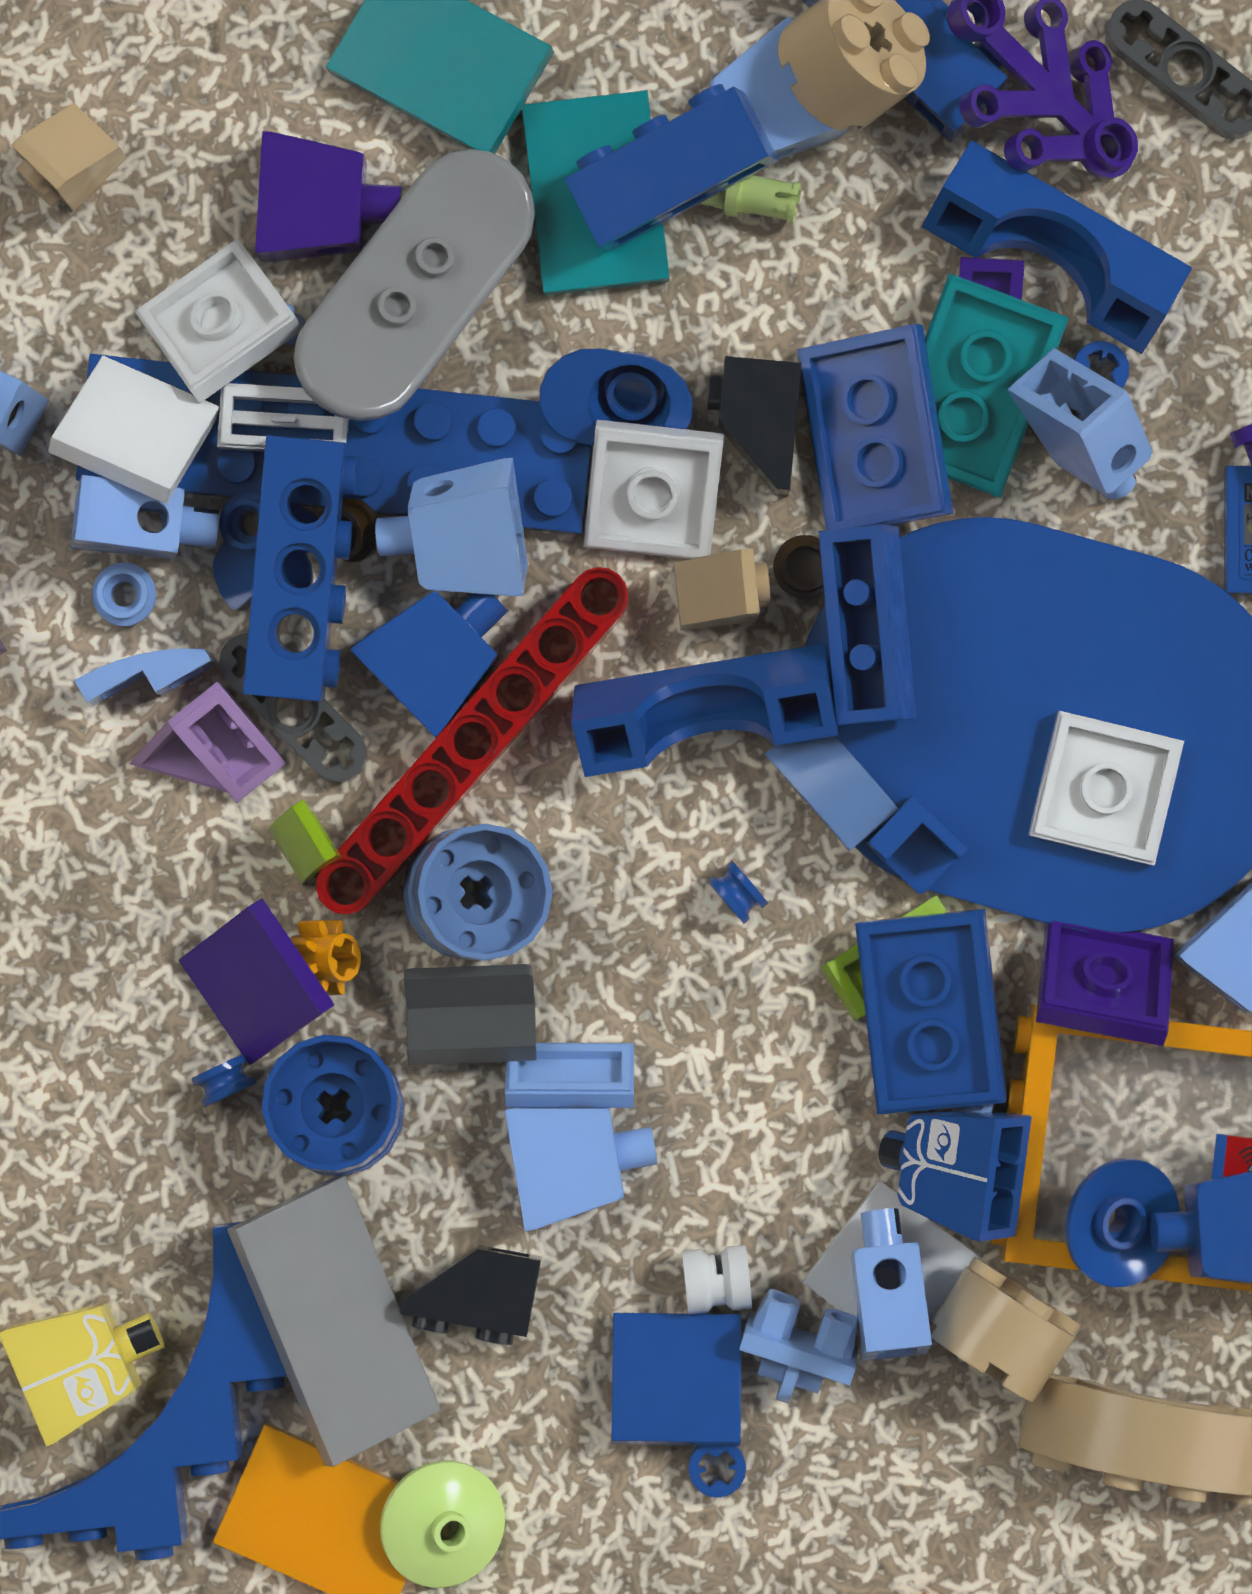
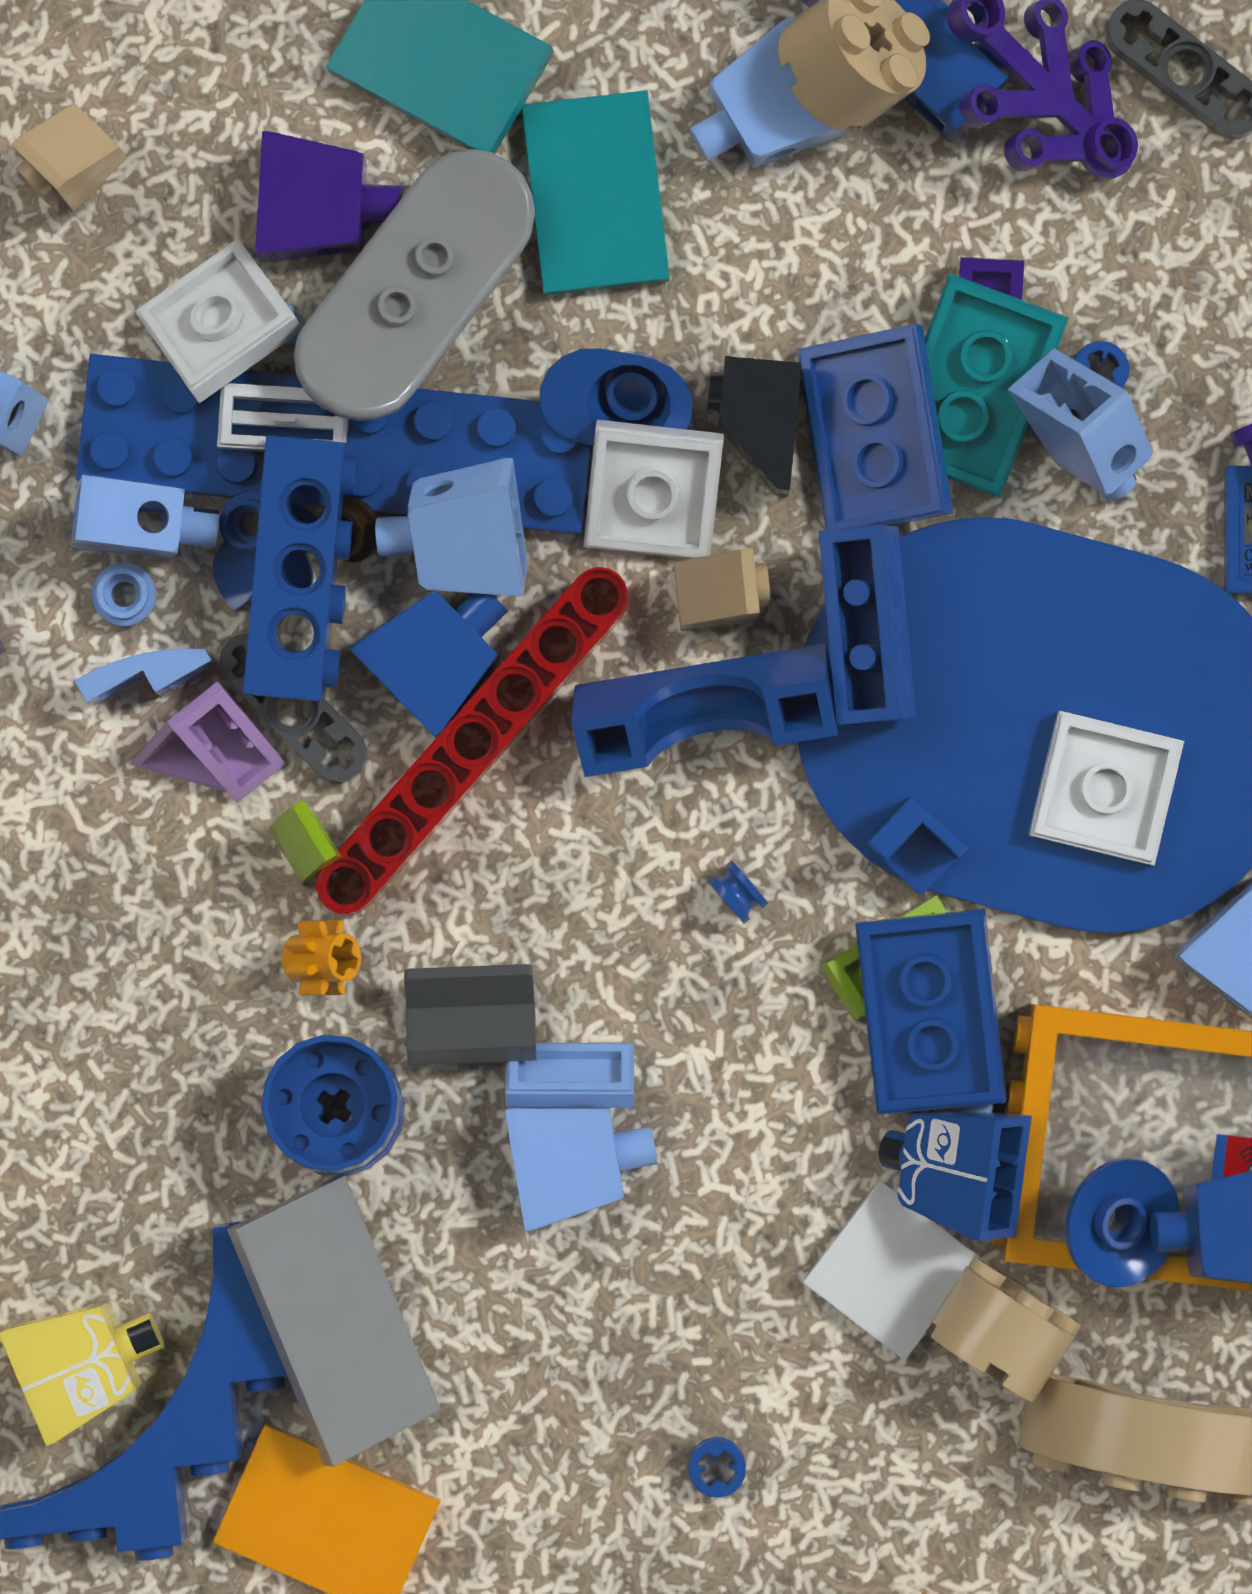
white tile [48,356,220,504] -> none
dark purple tile [178,898,335,1066] -> none
blue bush [191,1054,257,1108] -> none
yellowish green dish [380,1460,505,1588] -> none
black slope [400,1245,542,1345] -> none
medium blue wheel [402,824,553,961] -> none
blue brick [564,84,779,251] -> none
blue tile [611,1313,741,1446] -> none
white wheel [682,1245,752,1315] -> none
yellowish green pin [700,175,802,223] -> none
light blue hips [739,1289,858,1404] -> none
medium blue slope [764,736,899,851] -> none
dark brown plate [773,535,824,599] -> none
light blue torso [851,1208,932,1361] -> none
blue arch [921,140,1192,354] -> none
dark purple tile [1036,920,1174,1046] -> none

